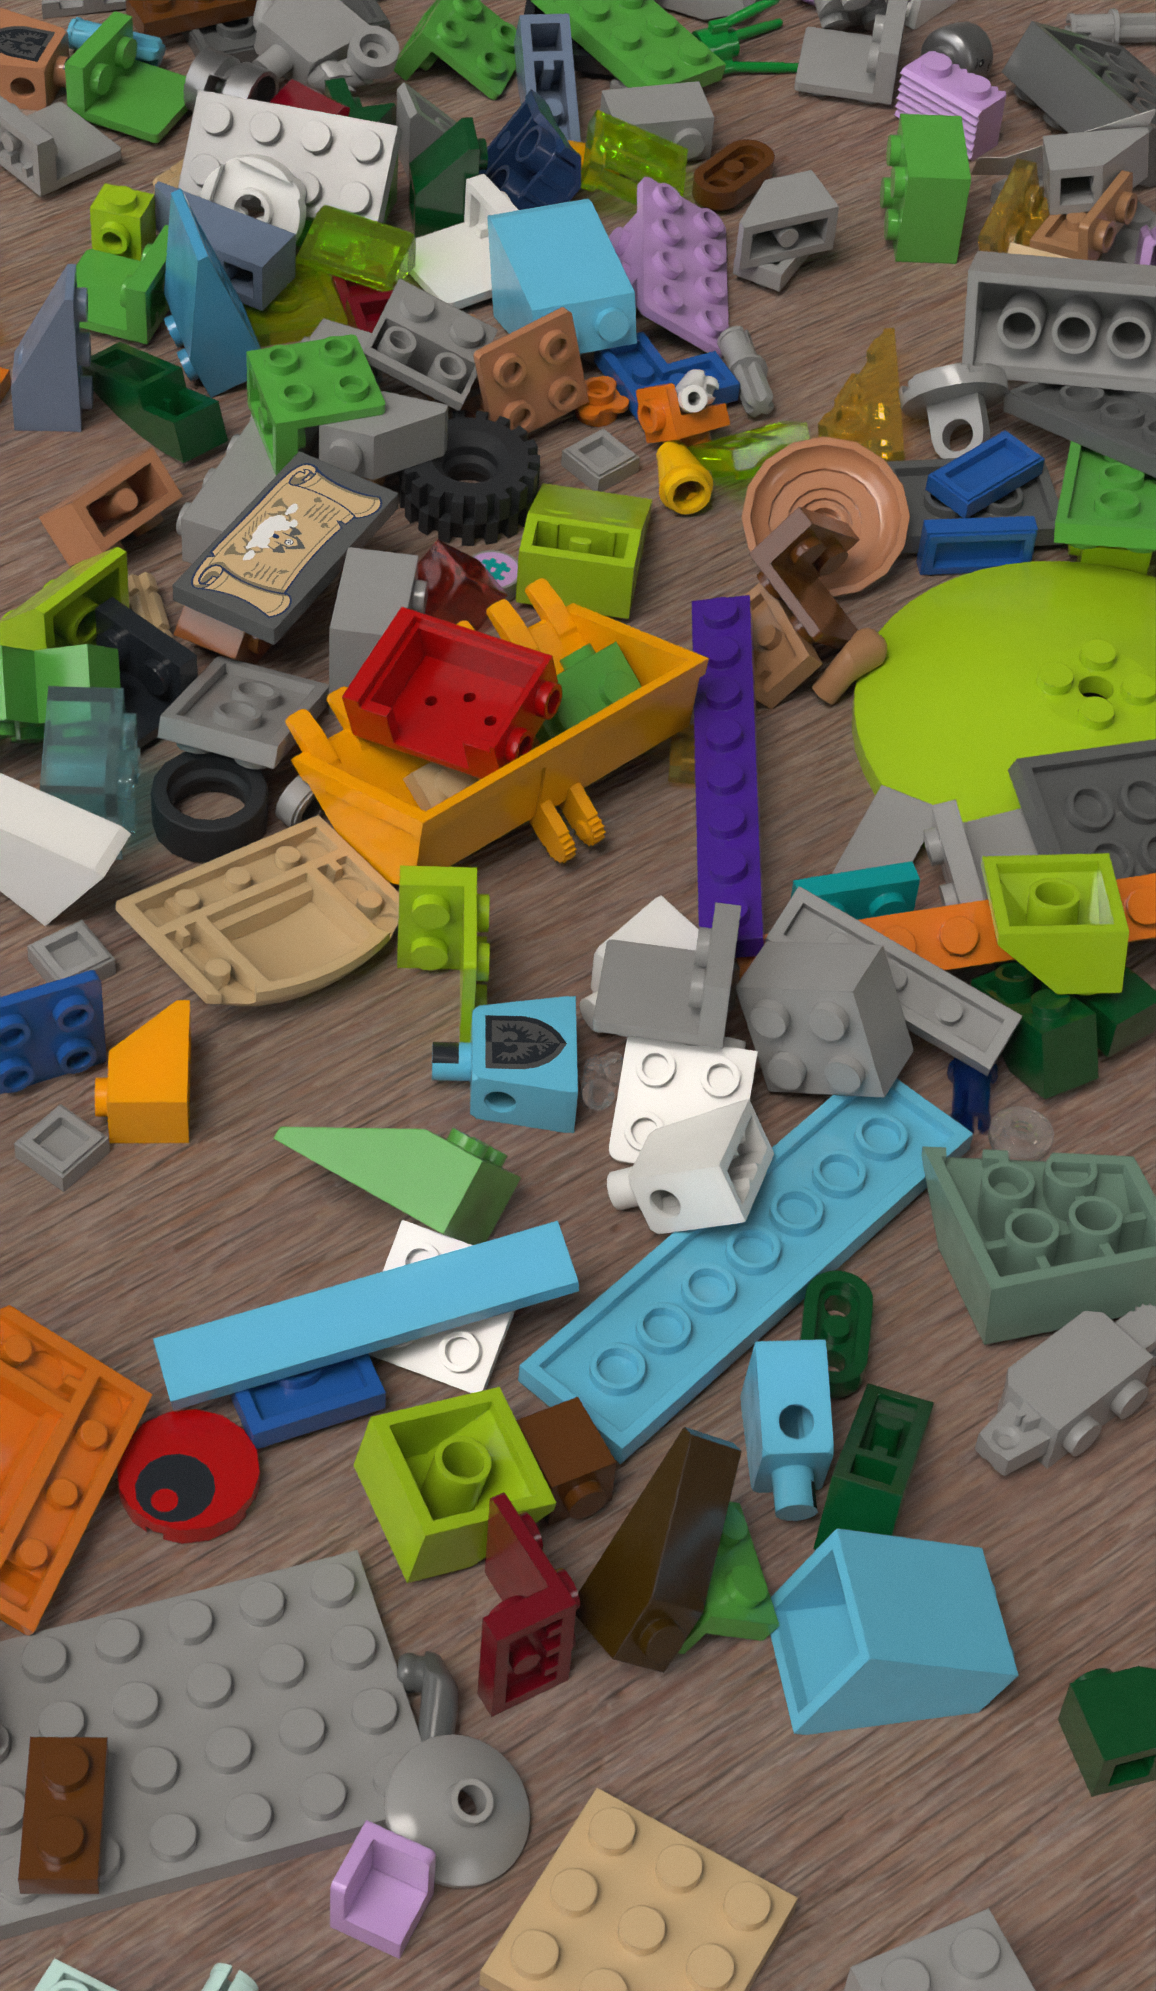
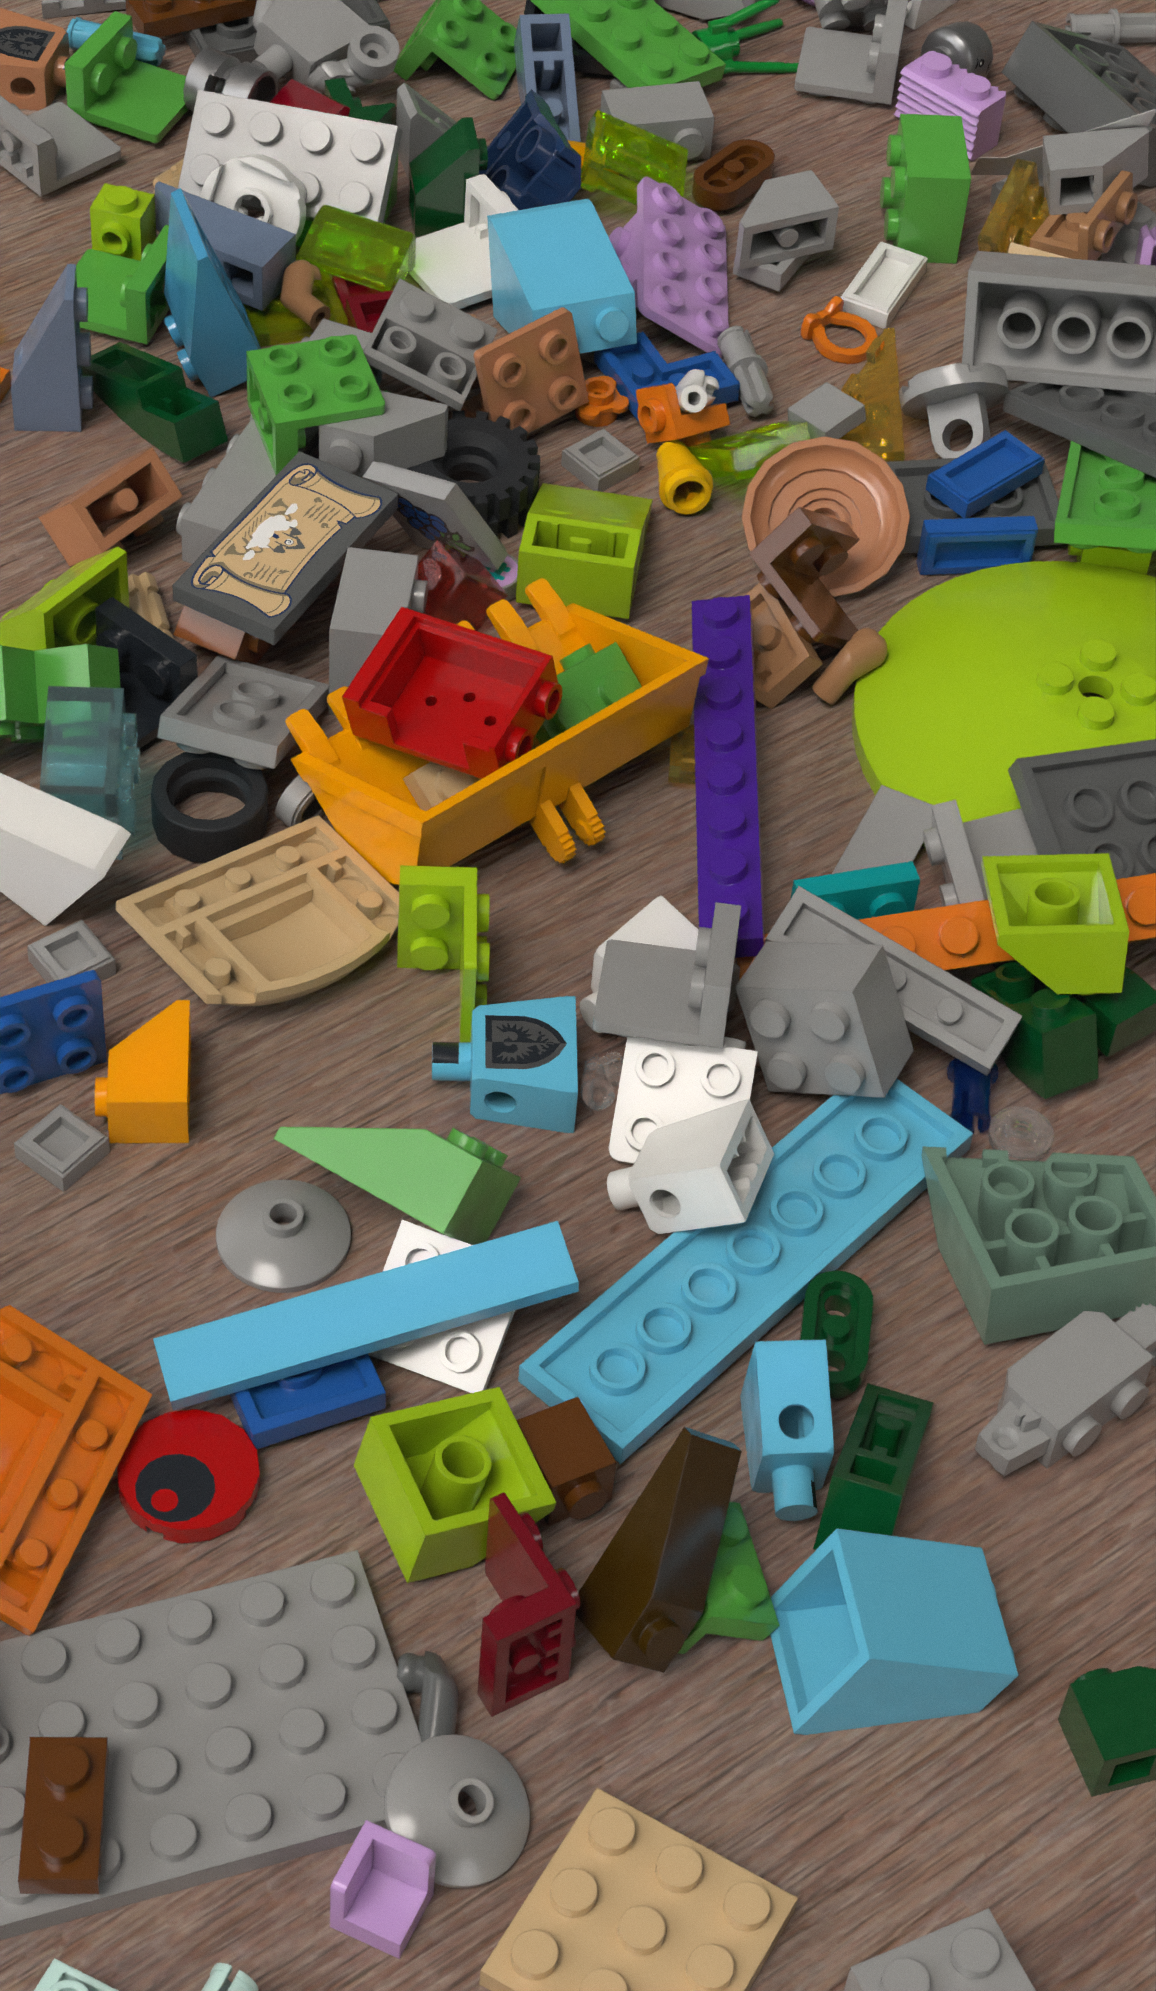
none -> light grey dish [216,1179,351,1293]
none -> medium nougat arm [280,260,331,330]
none -> light grey tile [363,461,508,570]
none -> light grey tile [787,382,866,439]
none -> orange piece [801,296,877,364]
none -> white tile [841,242,928,330]

